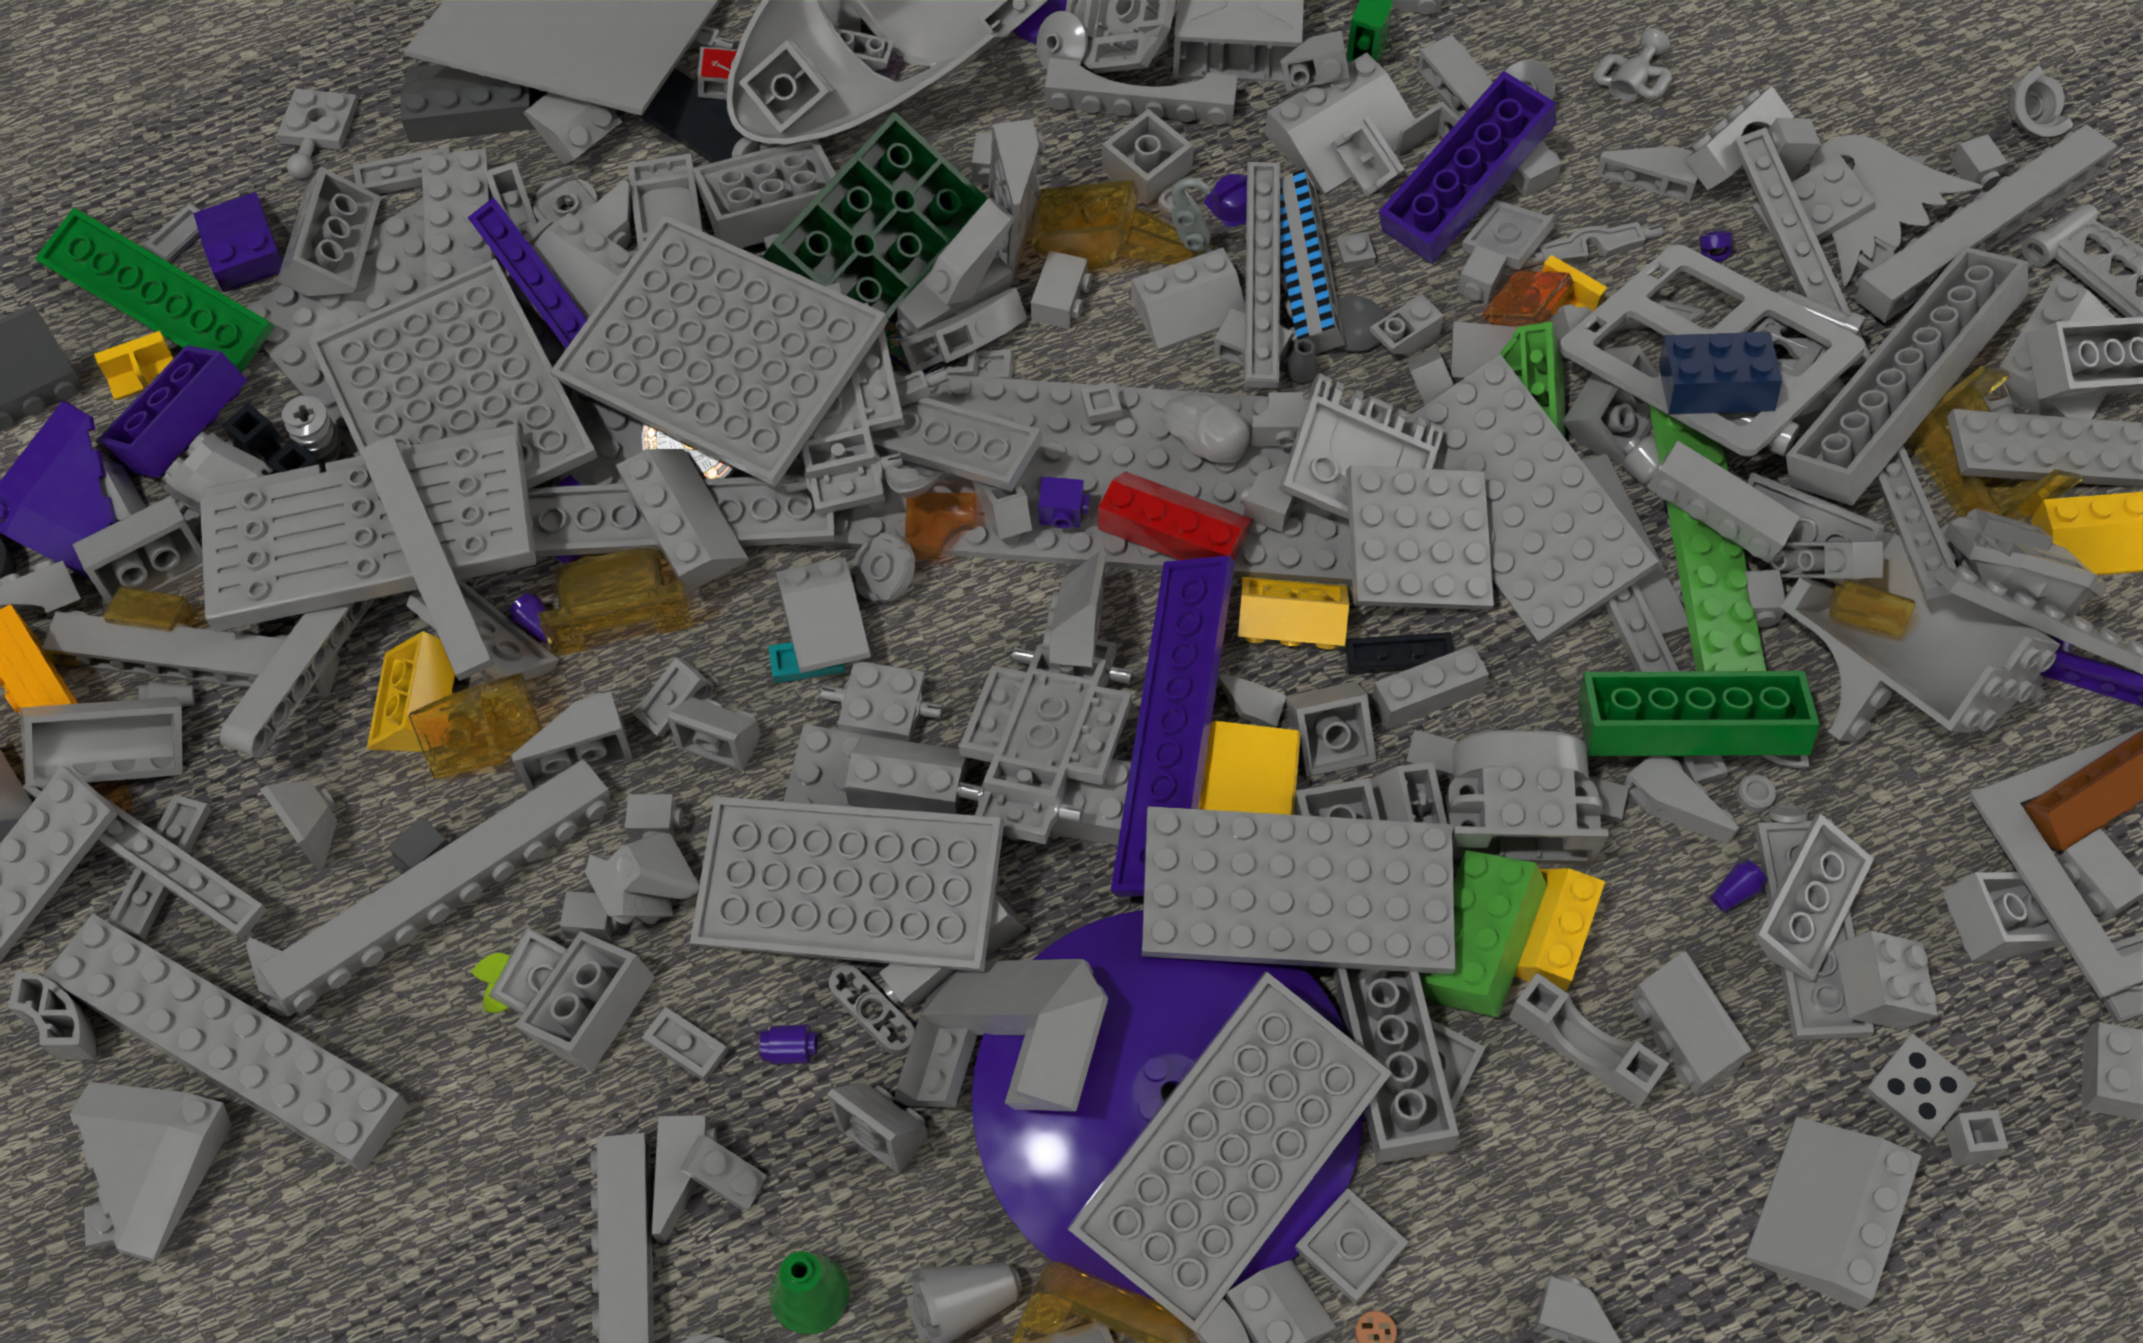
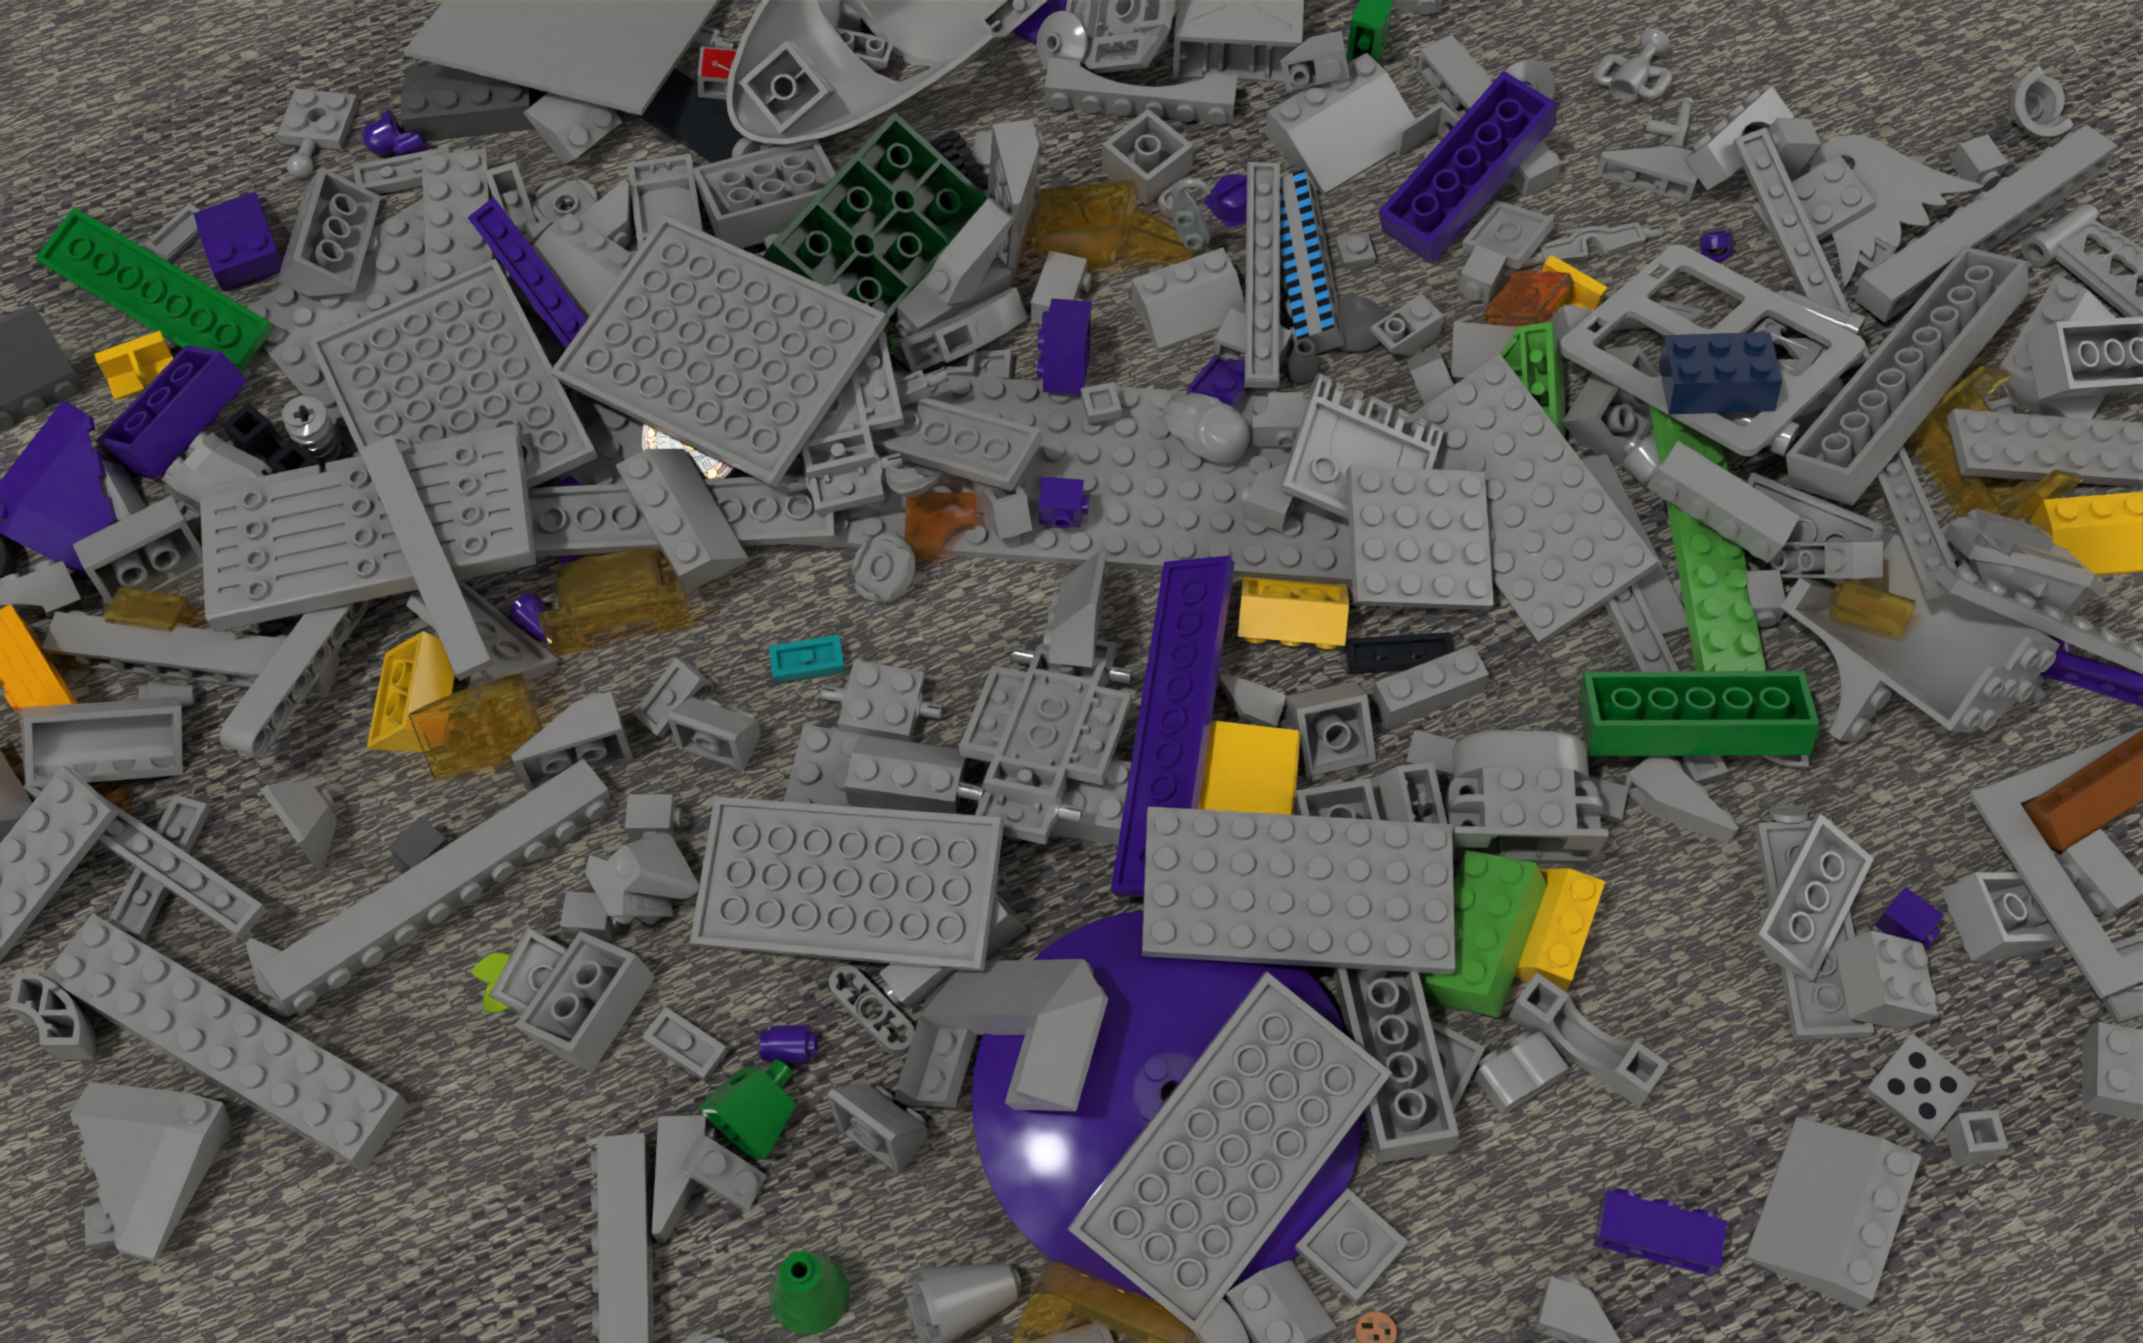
light grey slope [776,557,871,673] -> none
red slope [1098,471,1254,562] -> none
light grey hinge [1331,116,1405,196] -> none
light grey slope [1632,951,1752,1095] -> none
dark purple cone [1710,859,1767,913] -> none
light grey tile [1737,774,1776,812] -> none
none -> dark purple piece [362,110,429,156]
none -> green torso [697,1059,795,1159]
none -> black tyre [929,130,980,185]
none -> dark purple brick [1037,298,1092,395]
none -> dark purple plate [1187,354,1252,408]
none -> light grey brick [1474,1030,1569,1116]
none -> dark purple brick [1593,1188,1727,1276]
none -> light grey piece [1645,97,1694,148]
none -> dark purple brick [1874,887,1944,949]

